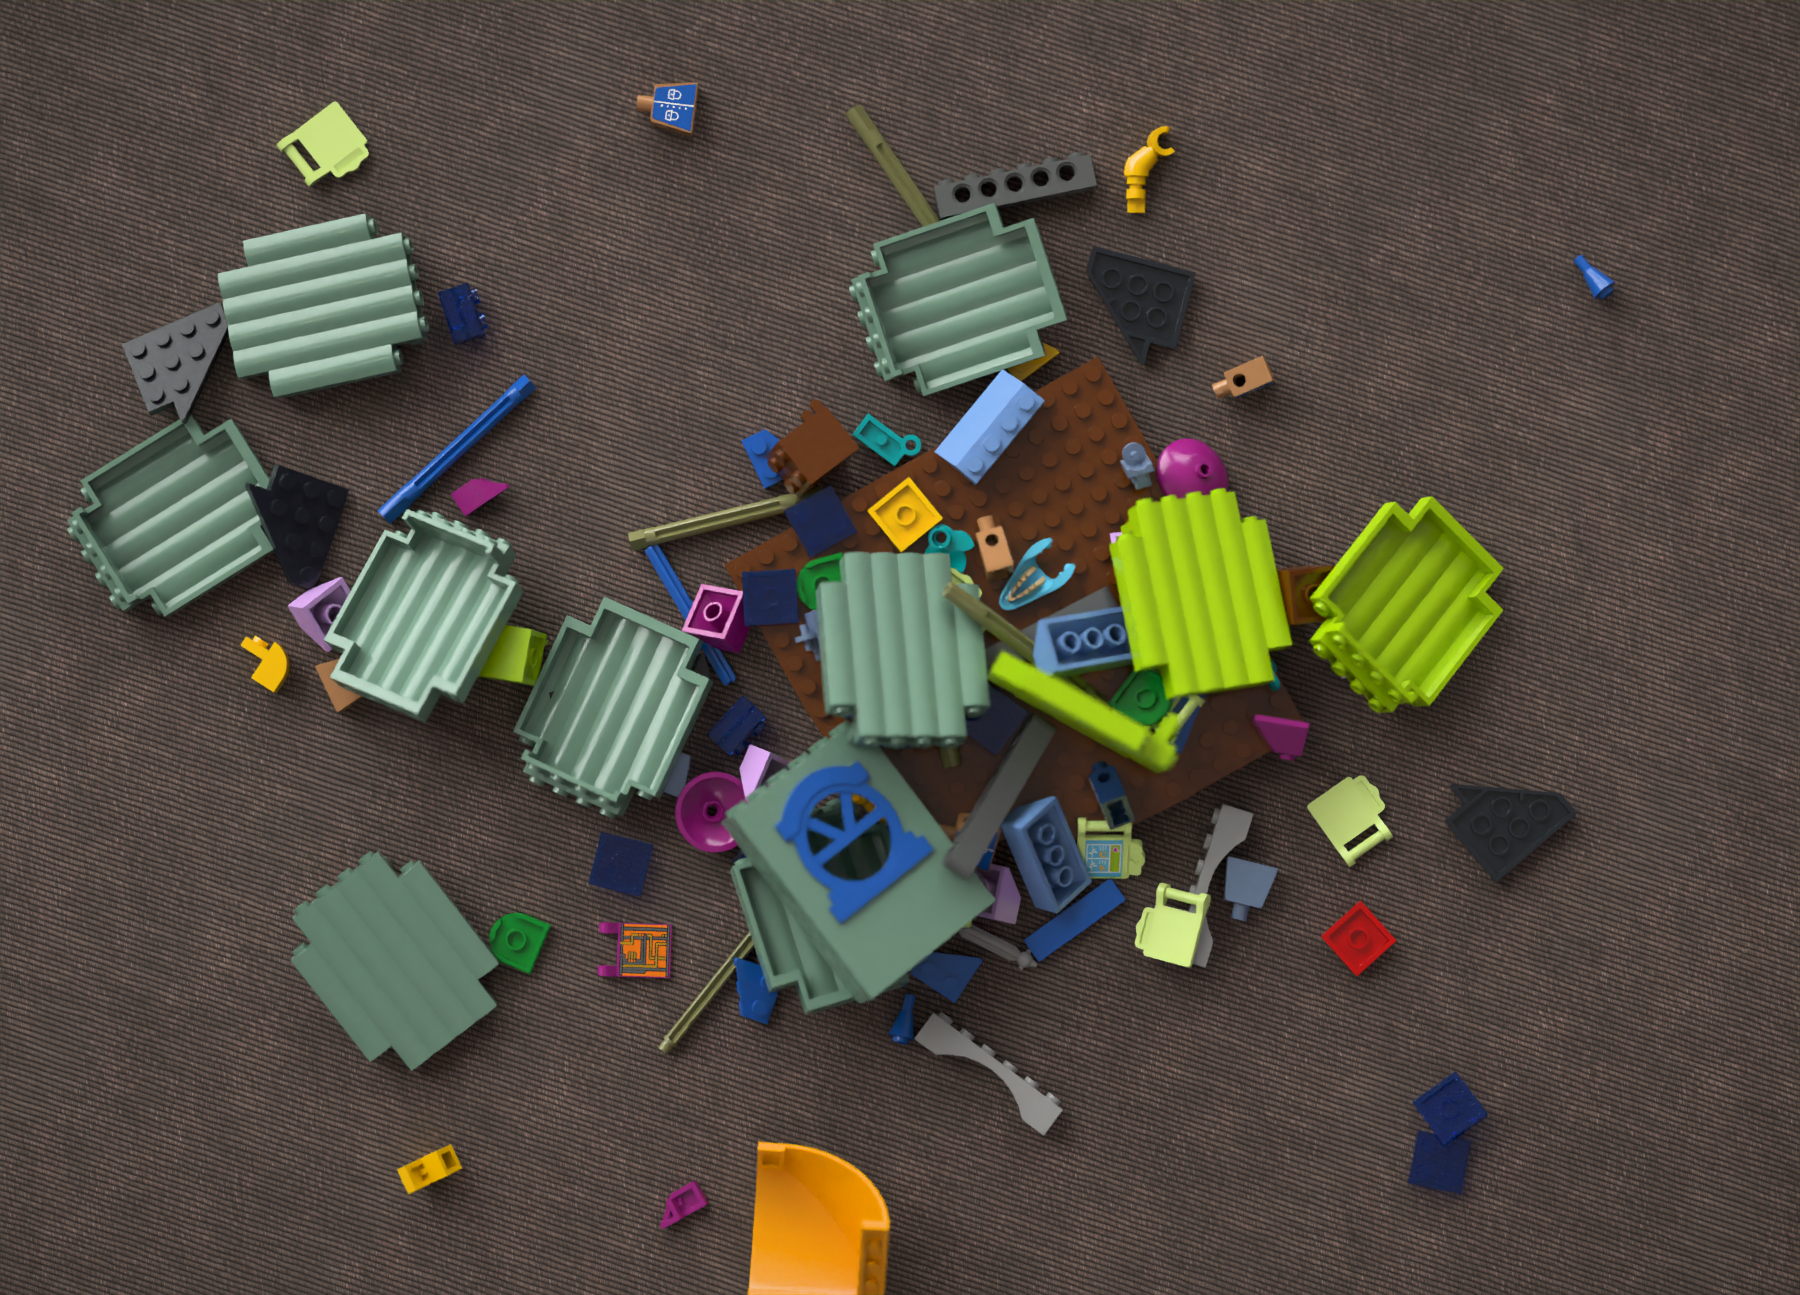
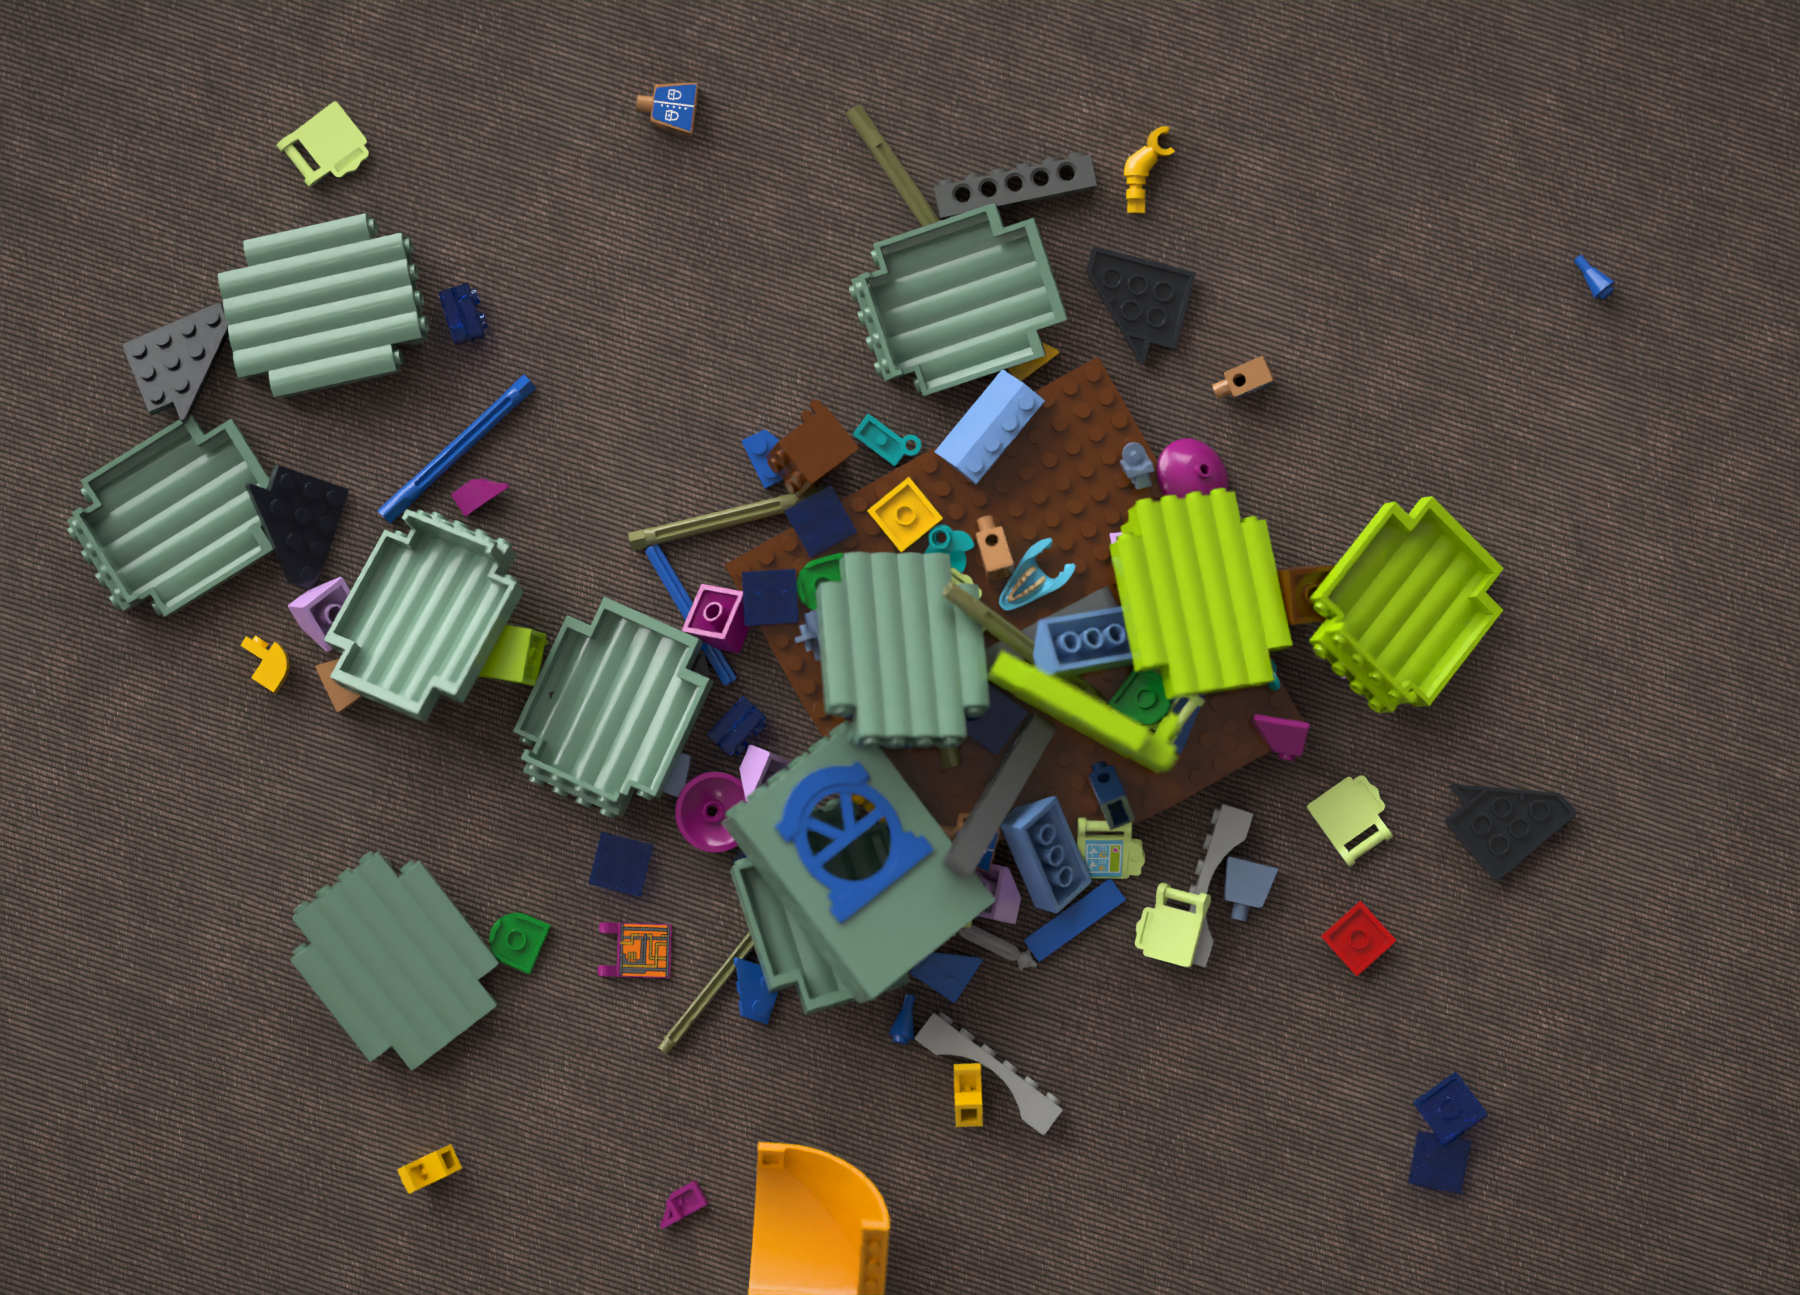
none -> yellow brick [954,1063,983,1127]

